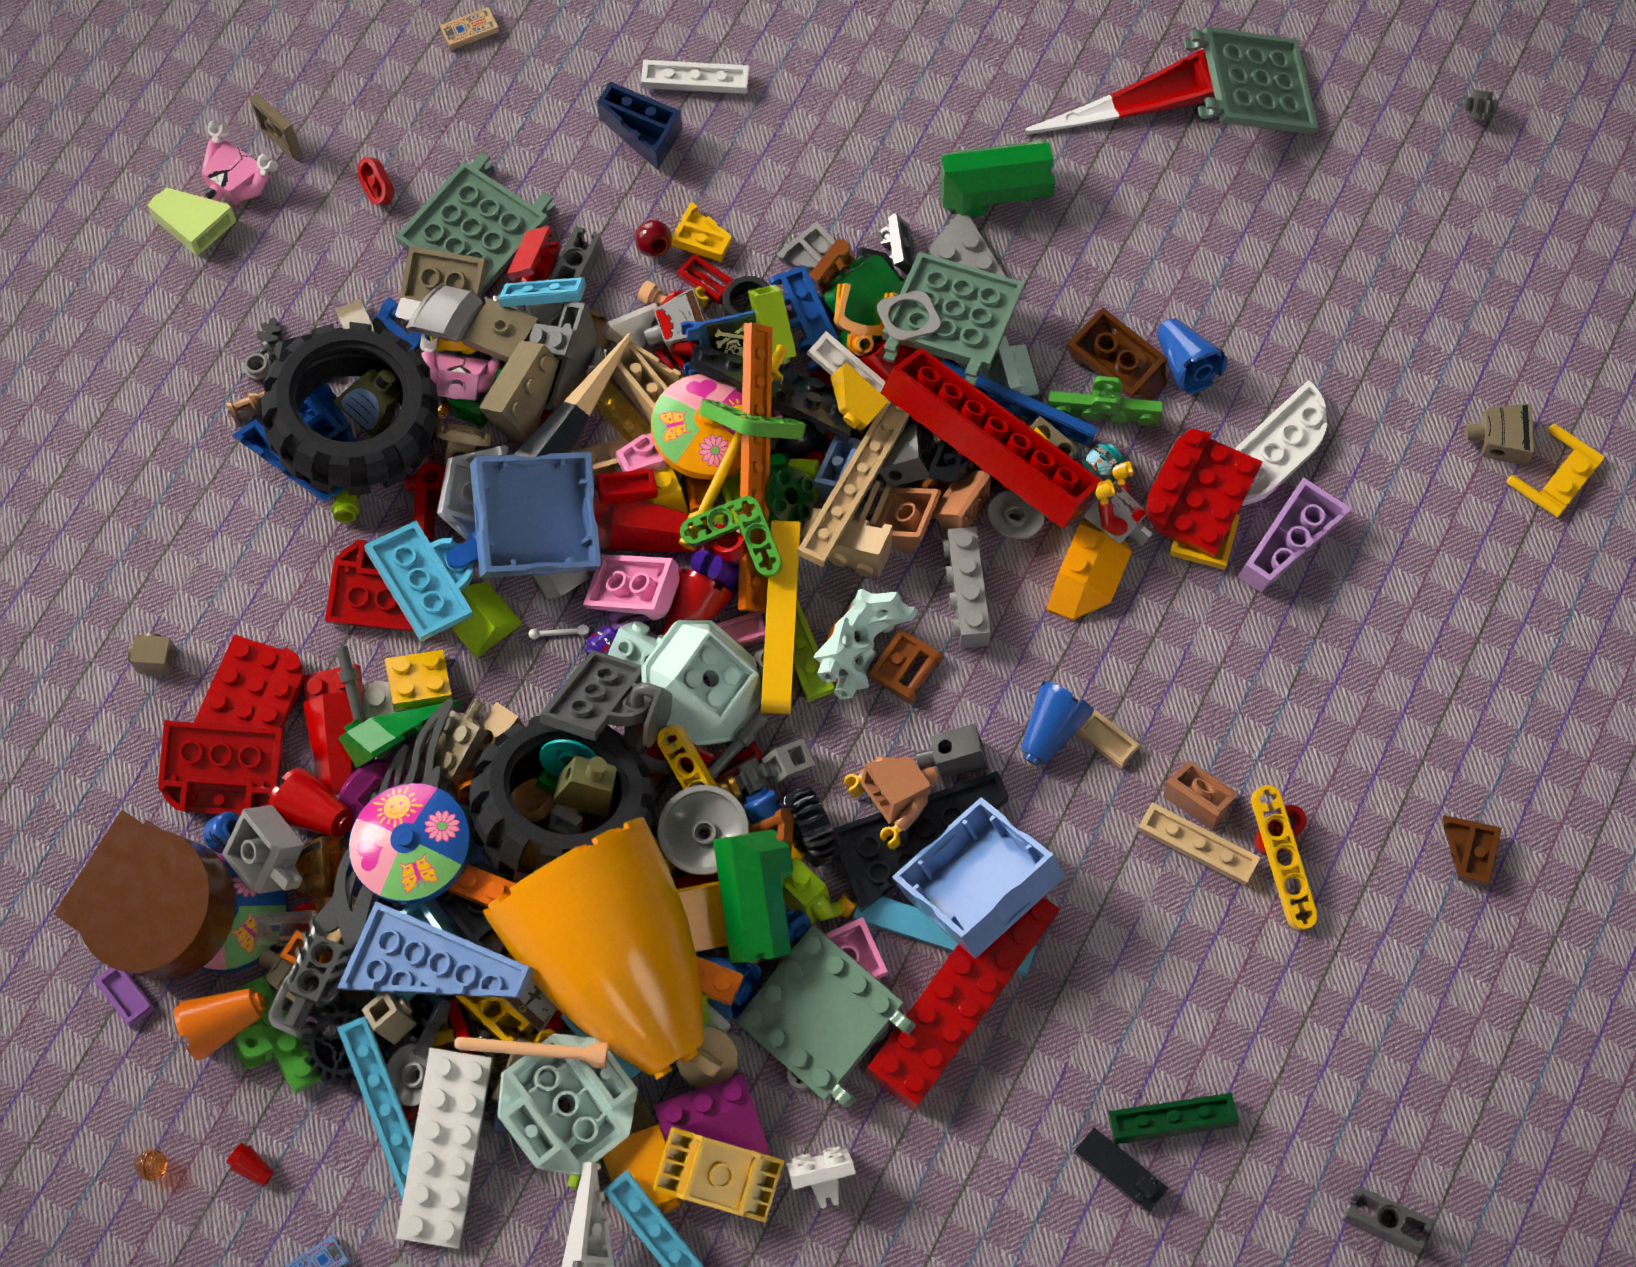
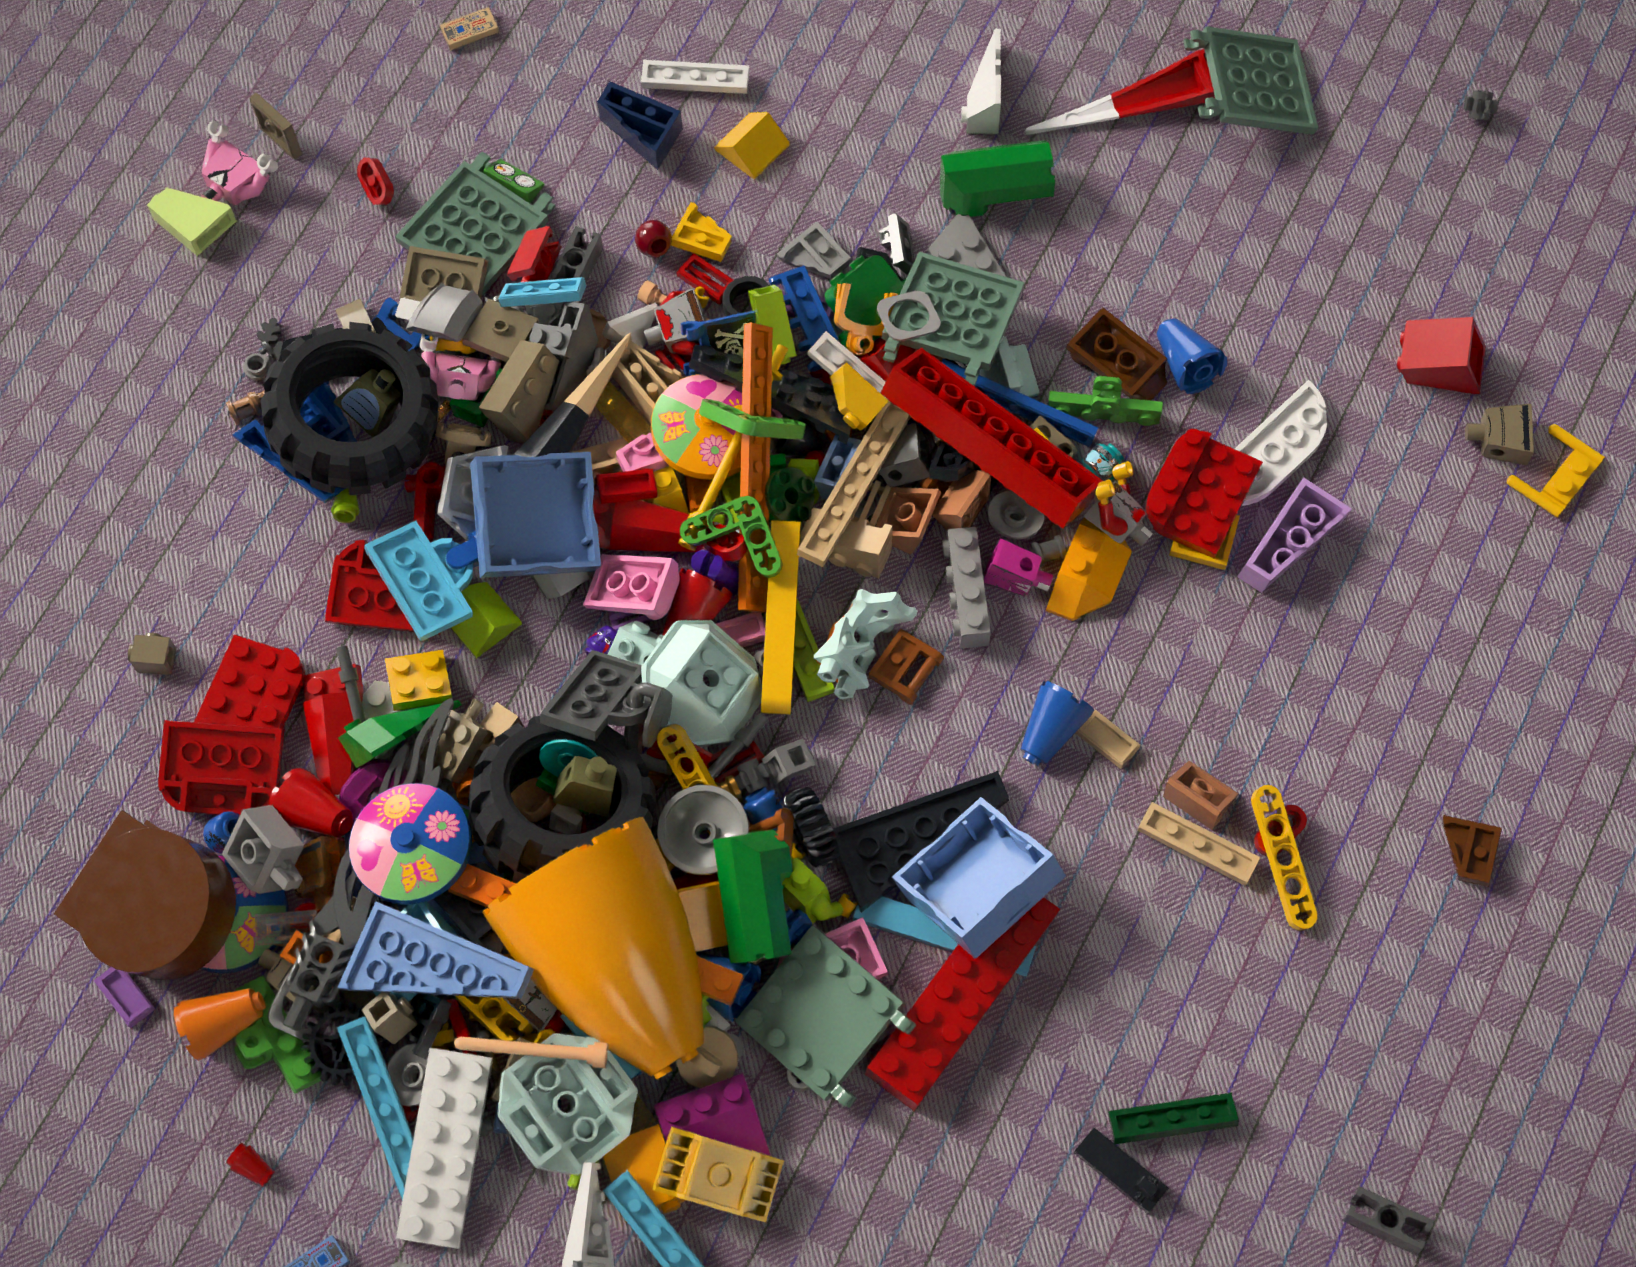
clear orange plate [134,1149,168,1181] -> none
white hinge [528,624,589,640] -> none
white plate [786,1147,856,1208] -> none
dark orange plate [808,239,855,295] -> none
nougat torso [844,756,938,849] -> none
dark grey torso [916,723,988,777] -> none
none -> slope [483,159,544,203]
none -> yellow slope [714,112,790,179]
none -> white wedge [961,29,1001,134]
none -> dark pink torso [983,538,1053,596]
none -> dark grey bush [1031,535,1066,567]
none -> slope [1397,317,1486,394]

